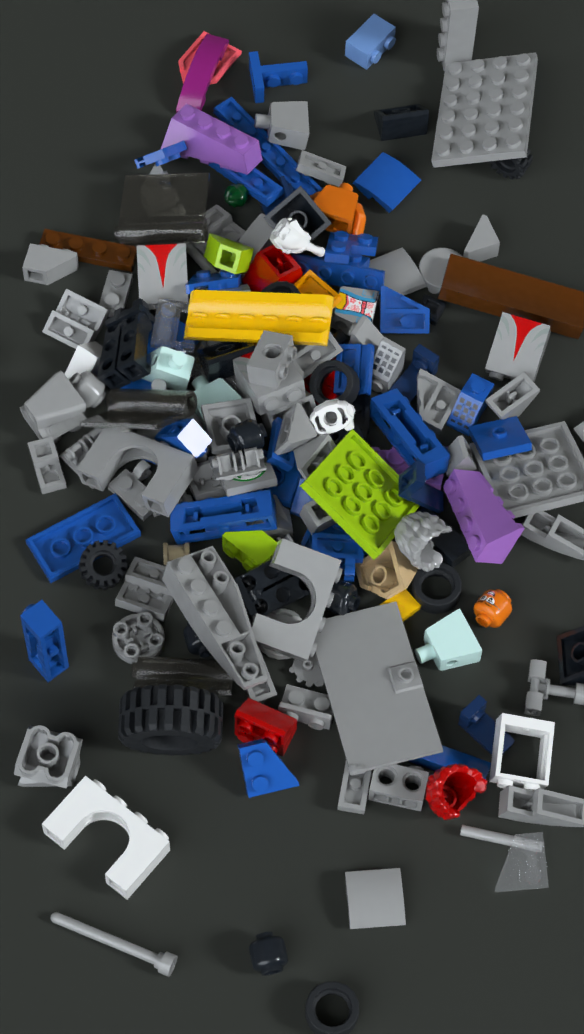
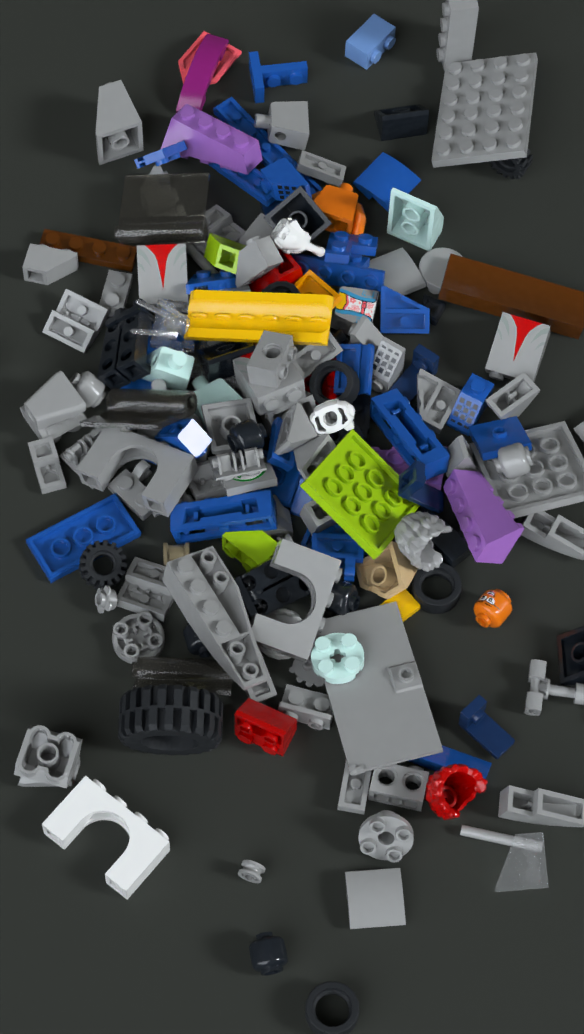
blue brick [20,600,69,682] -> none
light grey piece [51,912,178,977] -> none
white slope [65,341,103,380] -> none
dark green plate [224,183,249,208] -> none
blue wing [238,739,299,798] -> none
light aqua torso [415,609,482,671] -> none
light grey slope [463,214,500,262] -> none
white window [489,713,555,791] -> none
none -> light grey plate [95,585,117,614]
none -> light grey slope [96,80,144,165]
none -> clear plant [130,299,190,339]
none -> light grey slope [235,235,284,288]
none -> light grey bush [238,860,266,883]
none -> blue slope [260,157,312,201]
none -> light aqua plate [311,633,365,684]
none -> light grey plate [358,810,414,863]
none -> light aqua slope [387,188,444,251]
none -> light grey head [494,442,534,479]

